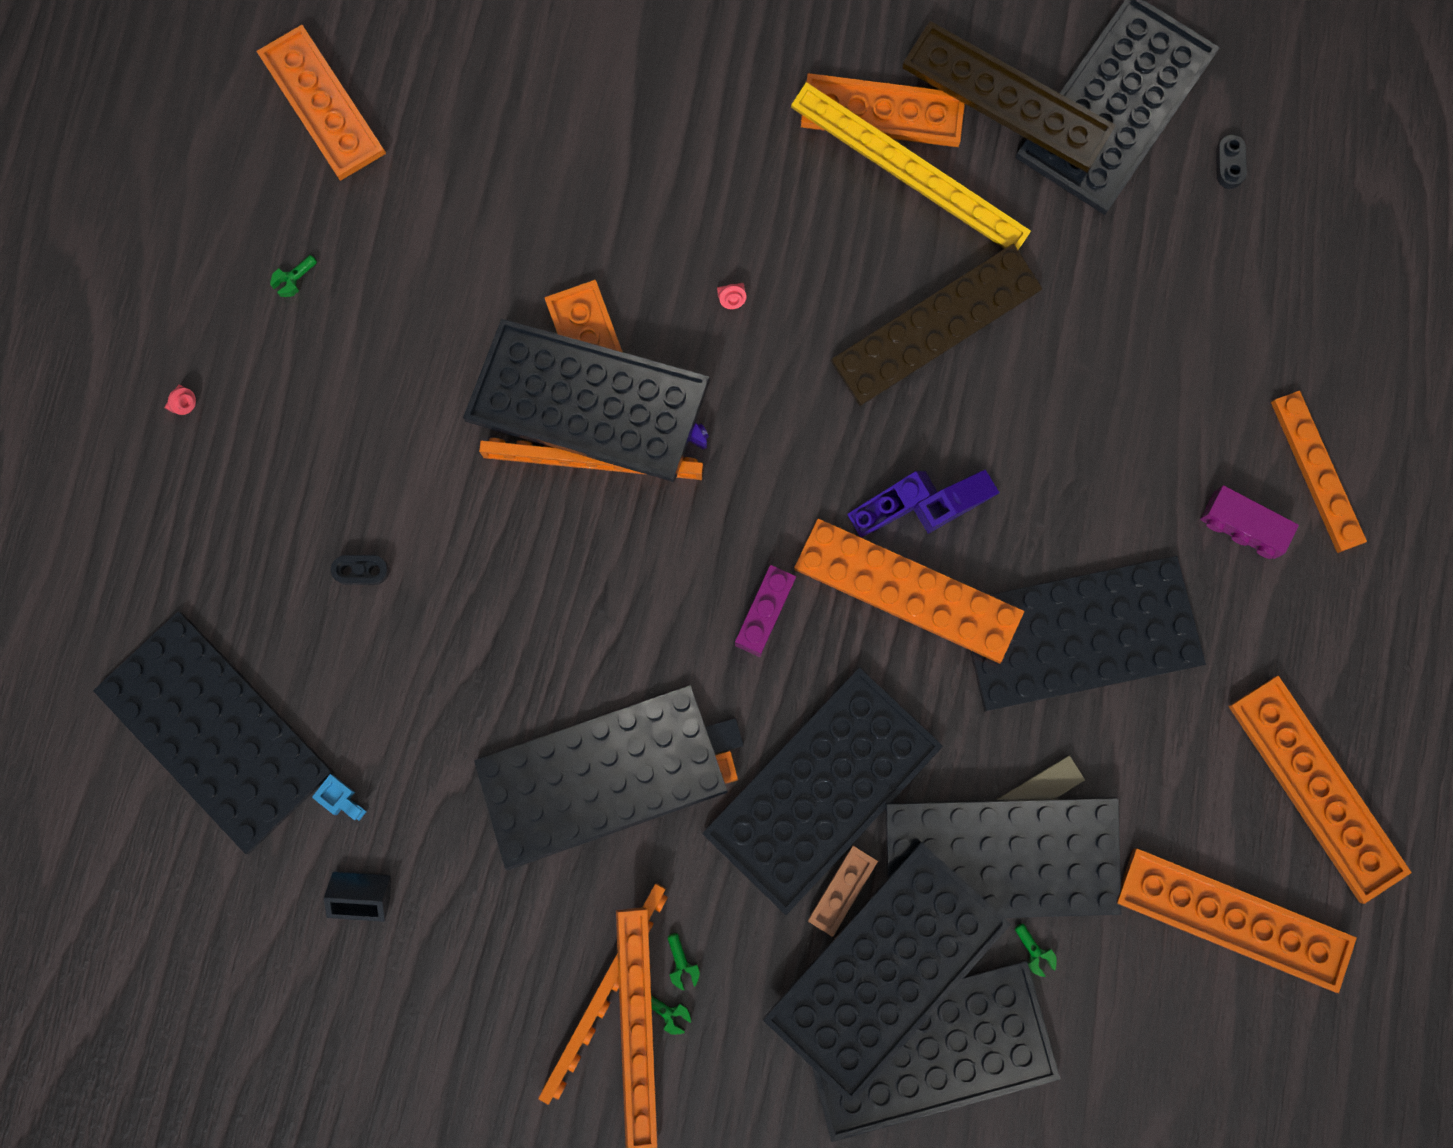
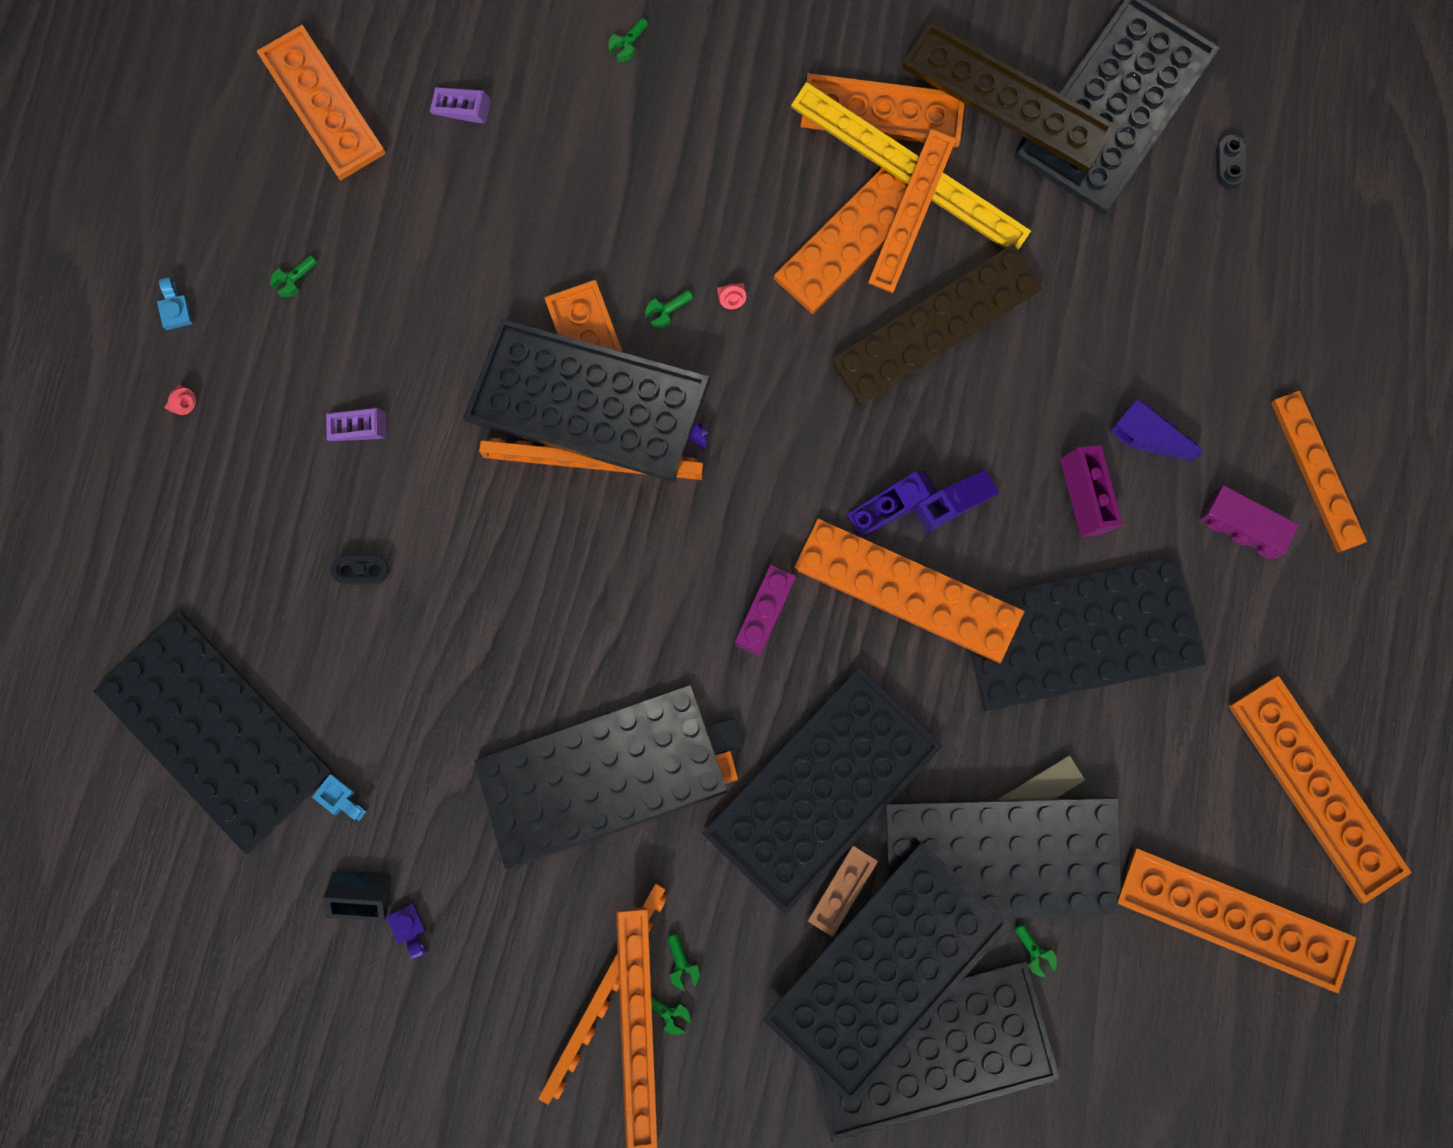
none -> dark azure plate [157,277,193,330]
none -> medium lavender slope [326,408,387,441]
none -> dark purple plate [386,904,427,959]
none -> medium lavender slope [430,87,491,123]
none -> green bar [609,18,648,62]
none -> green bar [645,290,693,328]
none -> orange plate [774,168,907,315]
none -> orange plate [868,129,956,294]
none -> magenta brick [1060,445,1123,537]
none -> dark purple slope [1110,399,1203,461]

